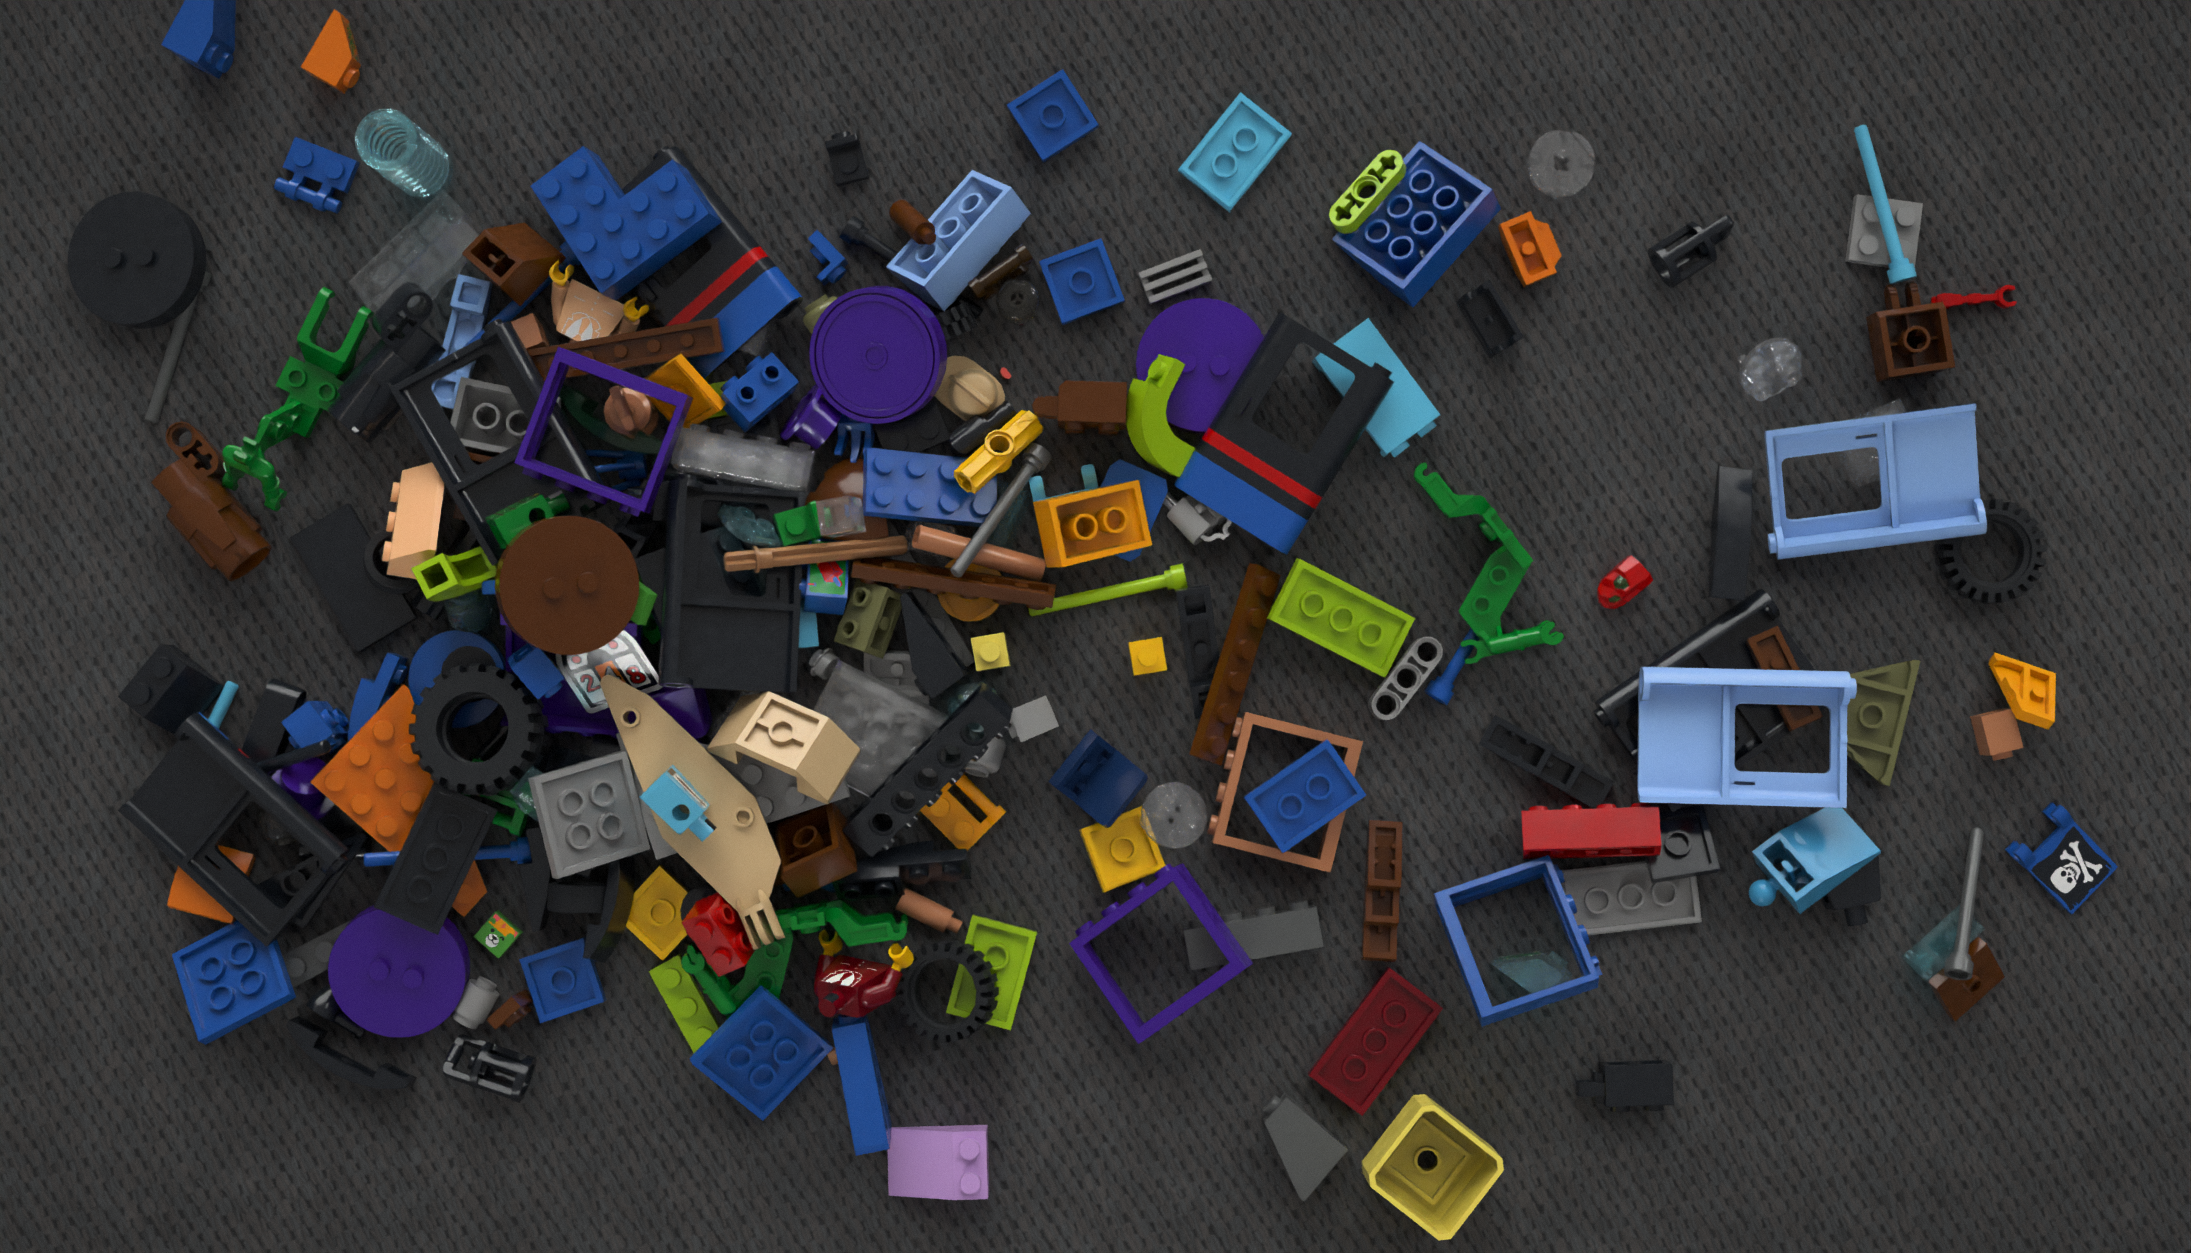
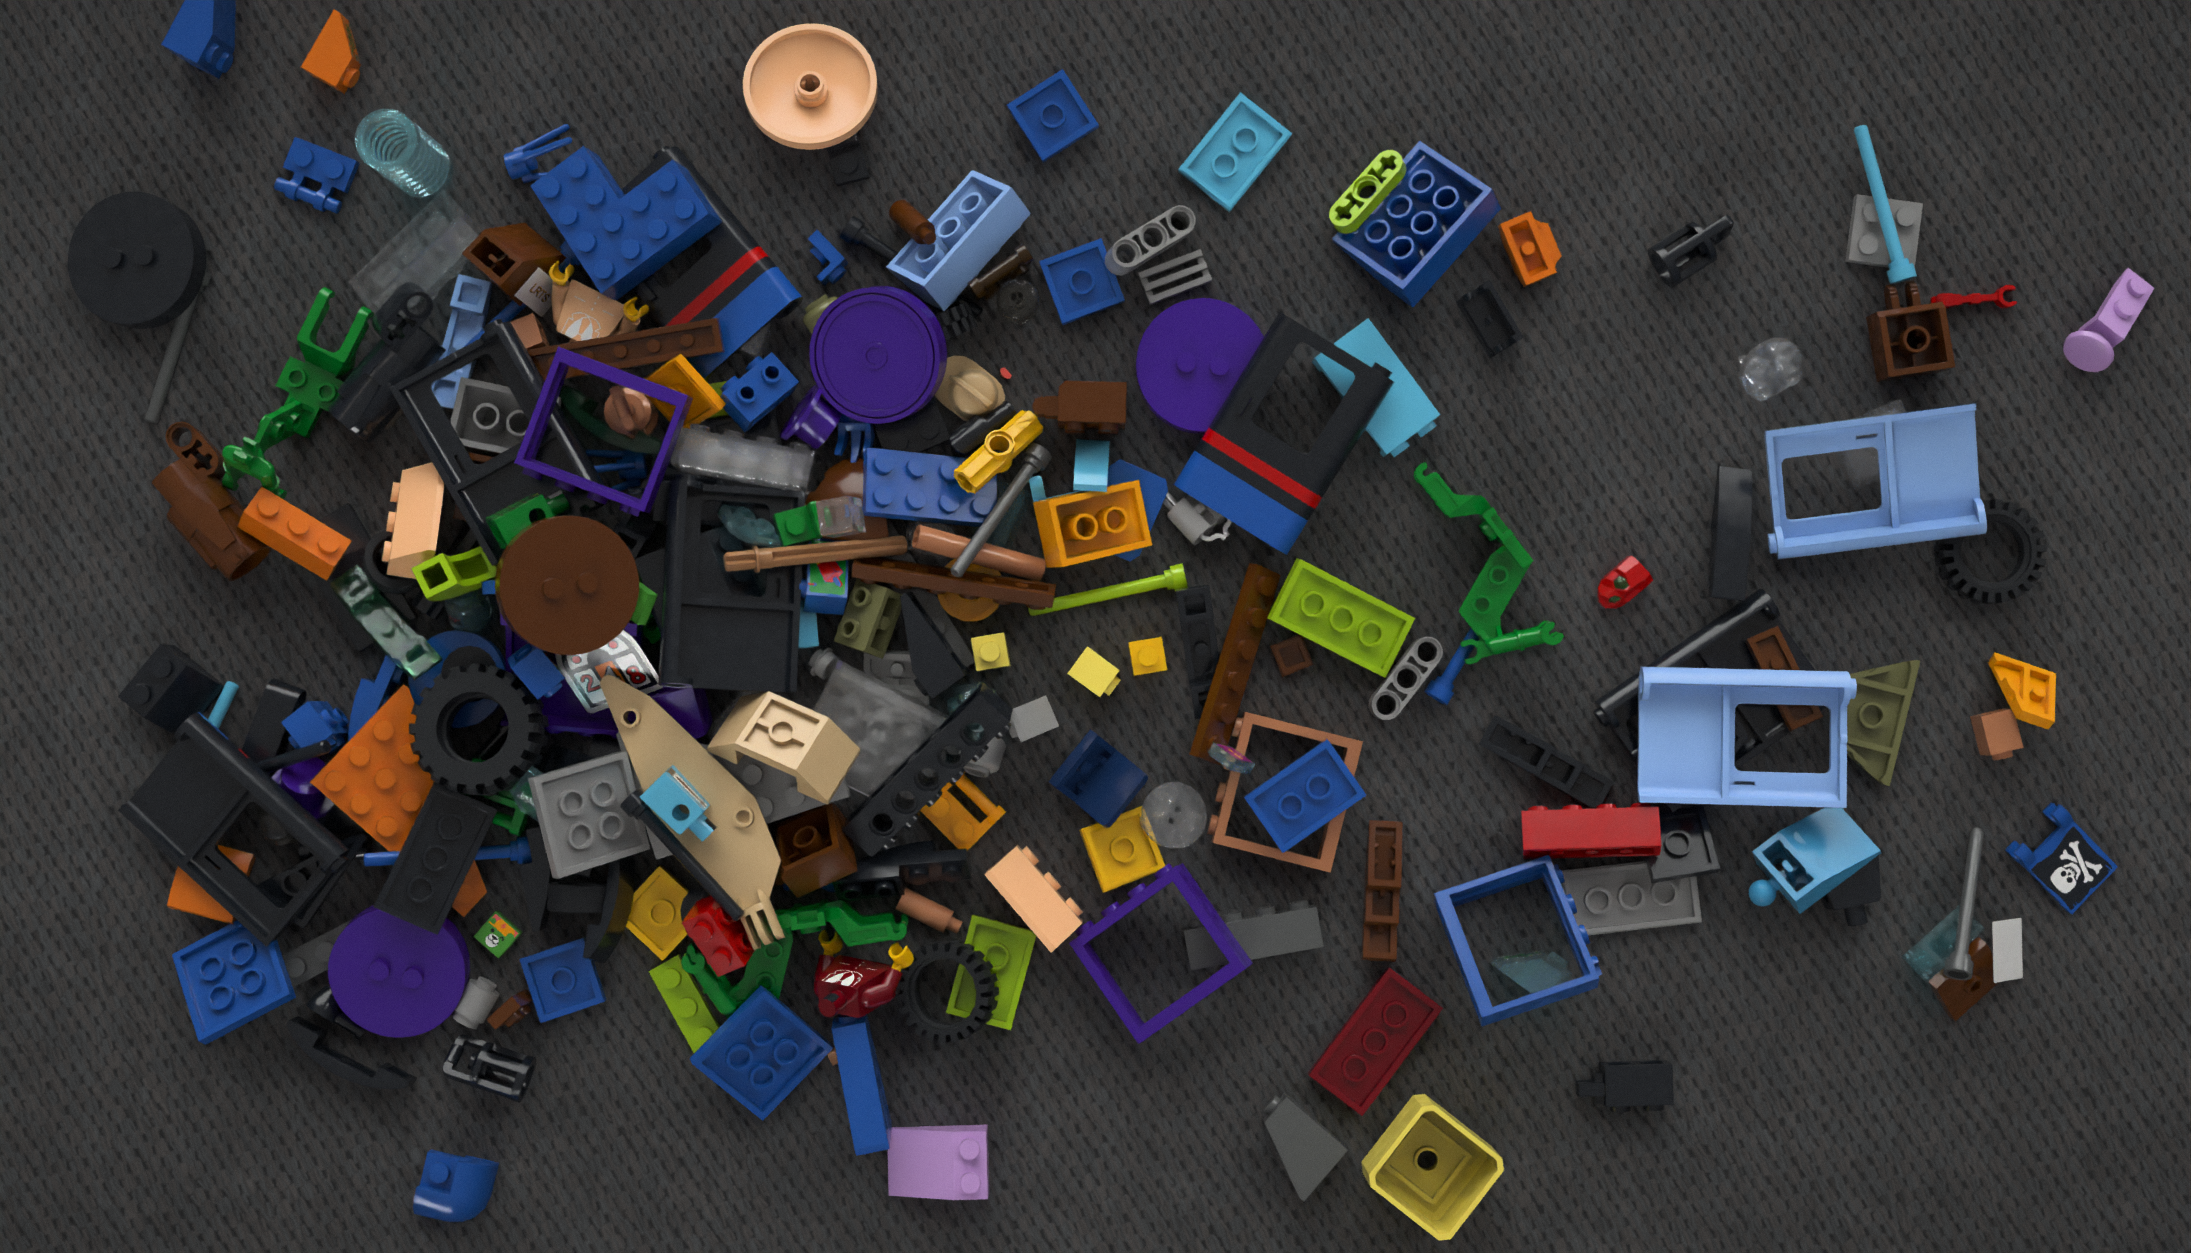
lime arch [1126,354,1195,478] -> none
clear plate [1526,130,1595,199] -> none
none -> orange brick [237,486,352,581]
none -> clear green slope [330,565,442,680]
none -> blue brick [413,1150,499,1222]
none -> blue plant [504,124,572,184]
none -> white sticker [514,267,553,317]
none -> black piece [620,788,744,921]
none -> light nougat dish [743,24,878,150]
none -> light nougat slope [984,844,1083,953]
none -> light yellow brick [1067,647,1121,697]
none -> medium azure slope [1073,439,1110,492]
none -> light grey beam [1105,205,1196,276]
none -> clear light blue tile [1208,742,1255,774]
none -> reddish brown tile [1270,635,1314,677]
none -> white sticker [1992,918,2023,983]
none -> lavender piece [2063,268,2154,372]

